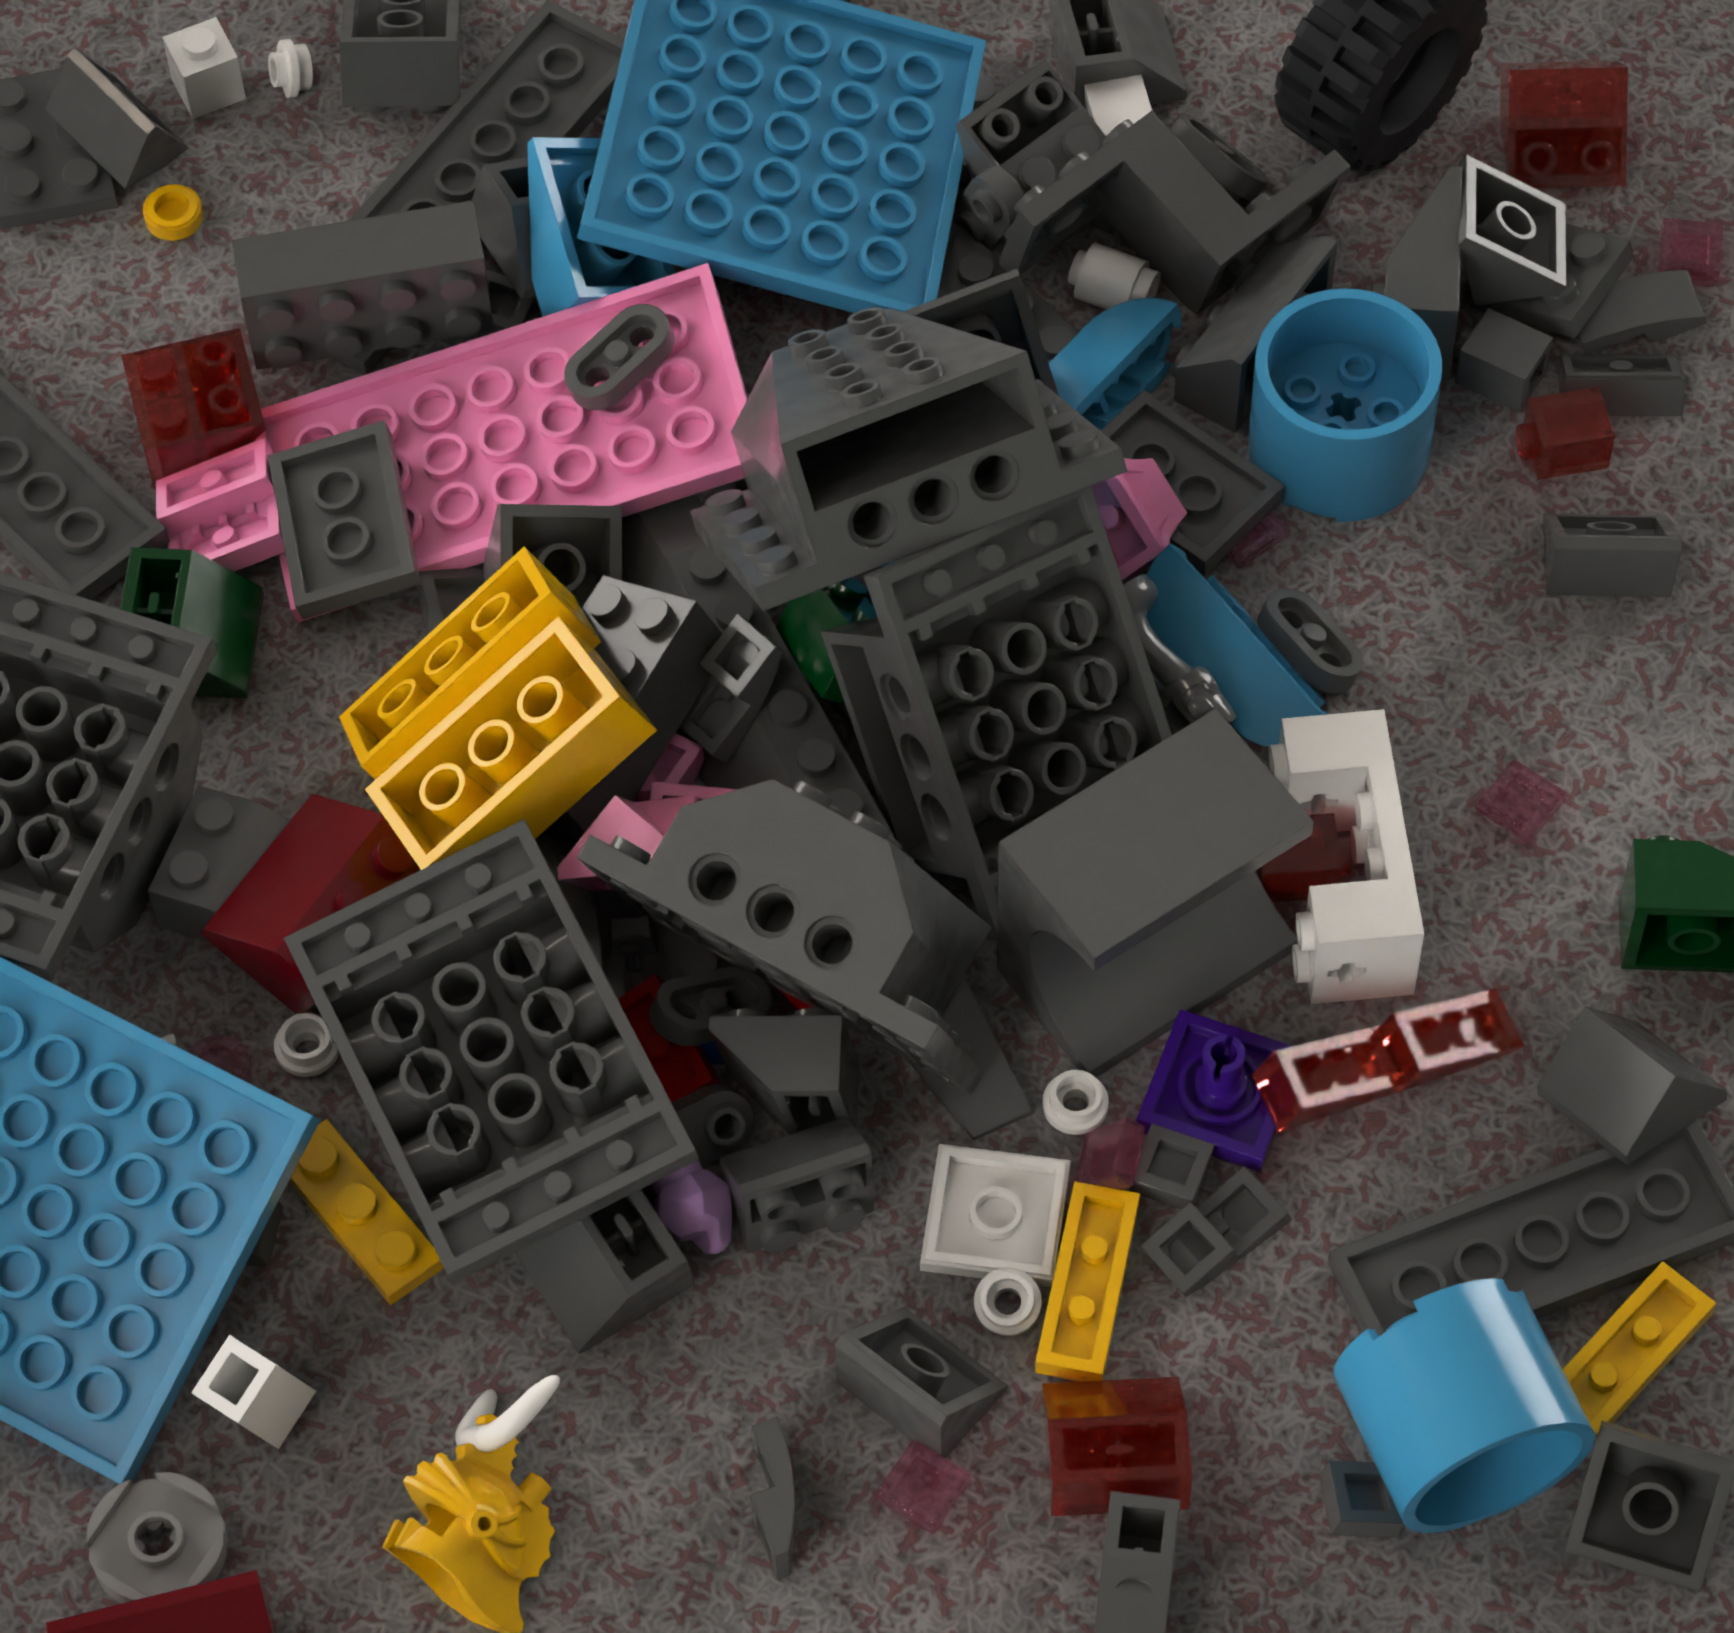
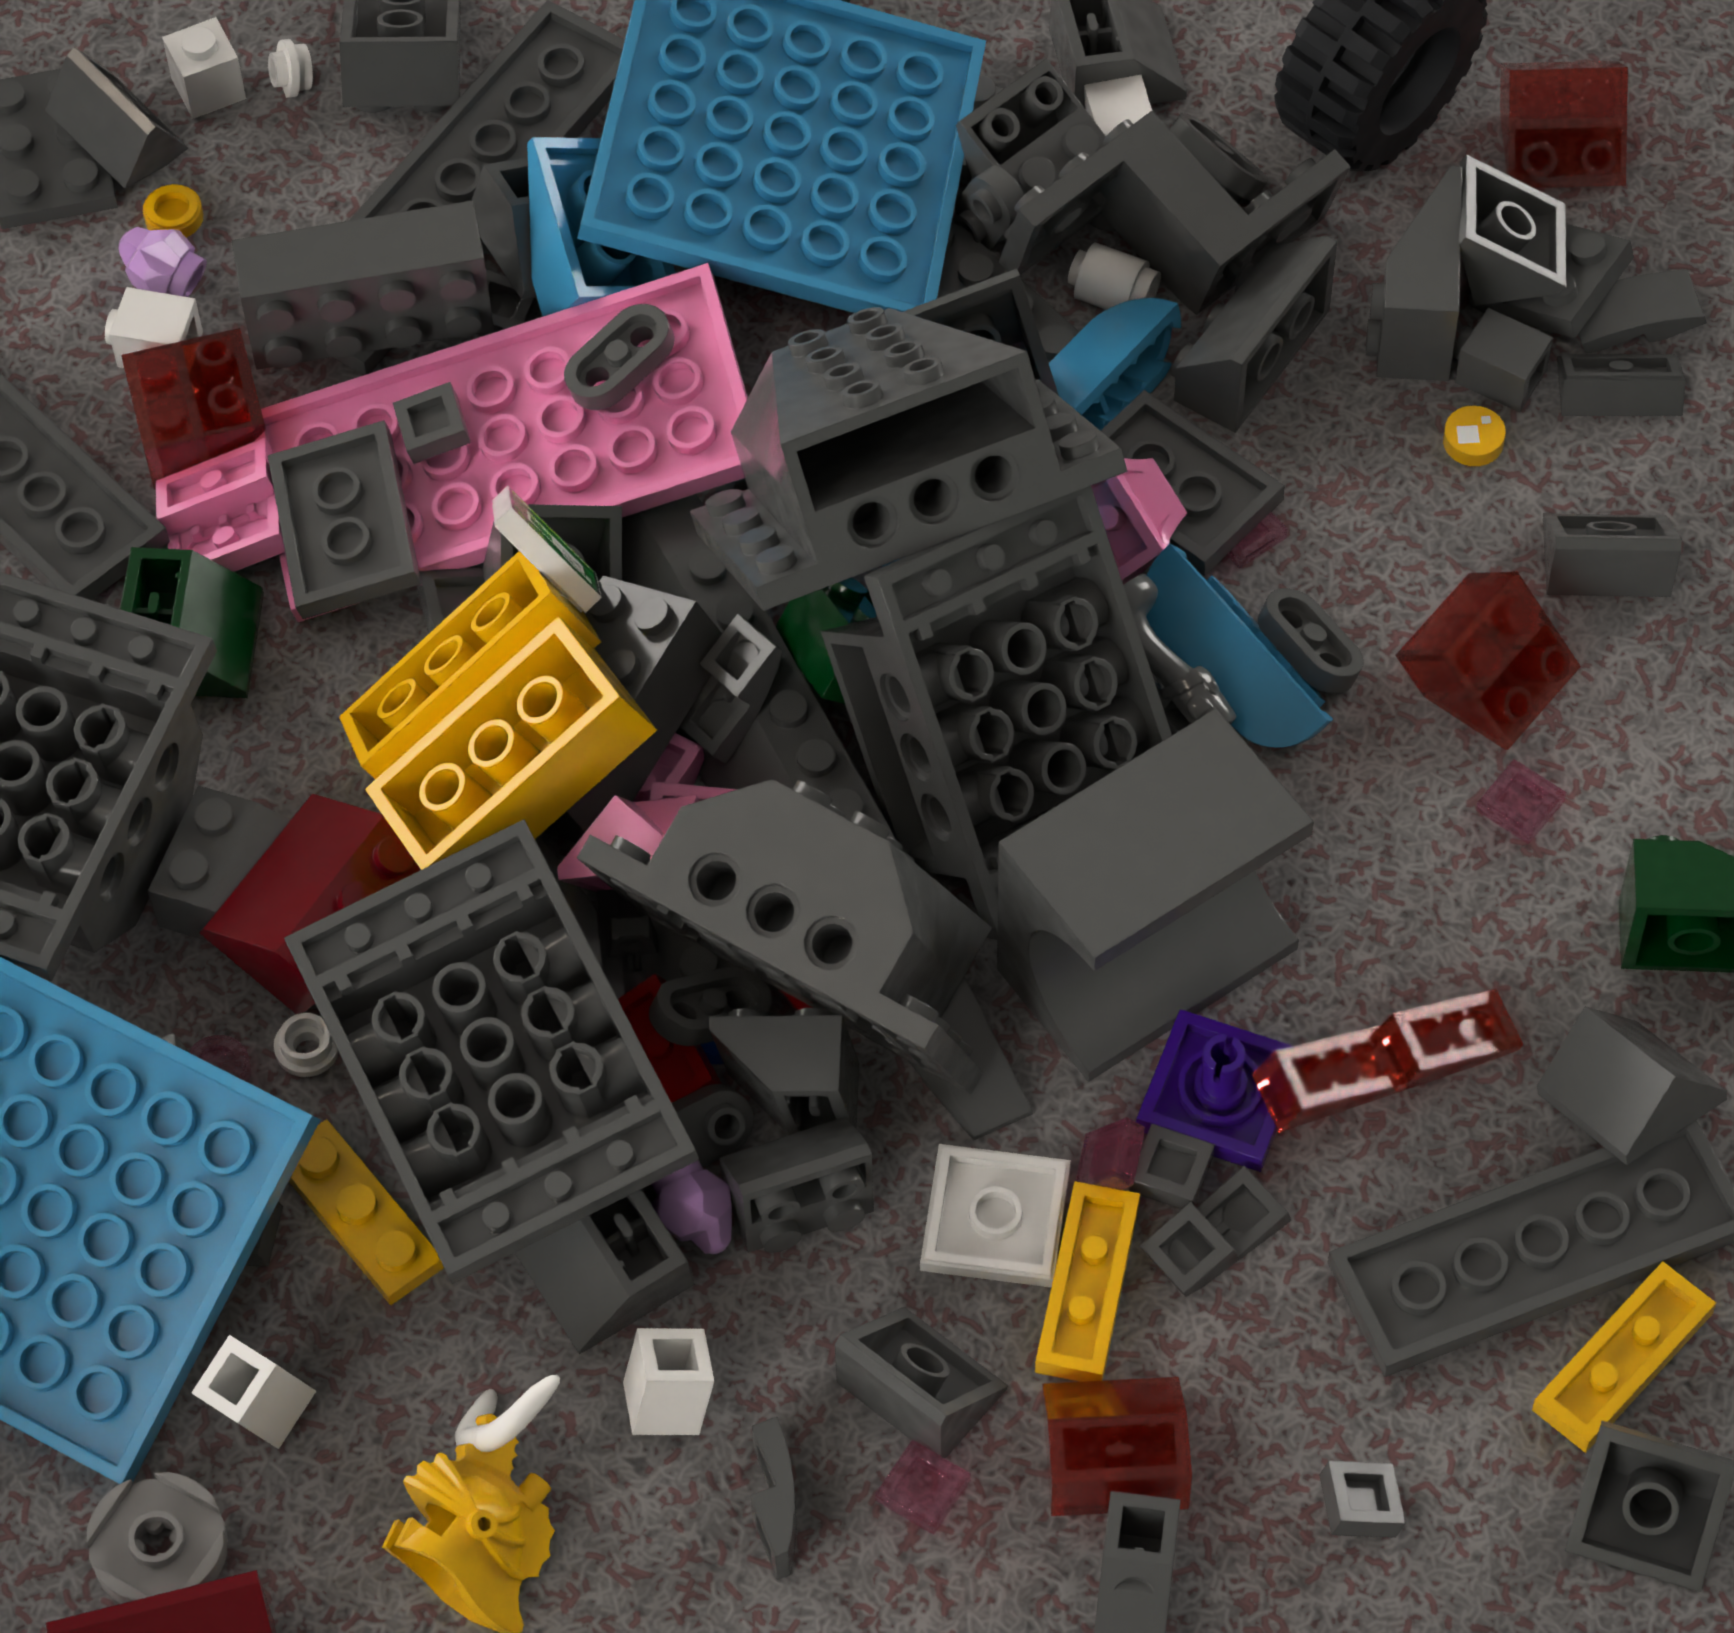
white plate [974,1268,1042,1336] -> none
white plate [1043,1070,1109,1135] -> none
dark azure brick [1248,288,1442,522] -> none
clear red brick [1257,813,1351,902] -> none
white plate [1269,709,1424,1004] -> none
dark azure brick [1333,1278,1596,1533] -> none
clear red brick [1516,387,1615,480] -> none
clear pink tile [1658,218,1723,282] -> none
none -> white brick [105,287,203,379]
none -> lavender rock [119,227,207,297]
none -> dark grey plate [393,382,471,464]
none -> white tile [492,485,602,613]
none -> white brick [623,1328,714,1435]
none -> clear red slope [1395,571,1581,750]
none -> yellow tile [1443,406,1506,466]

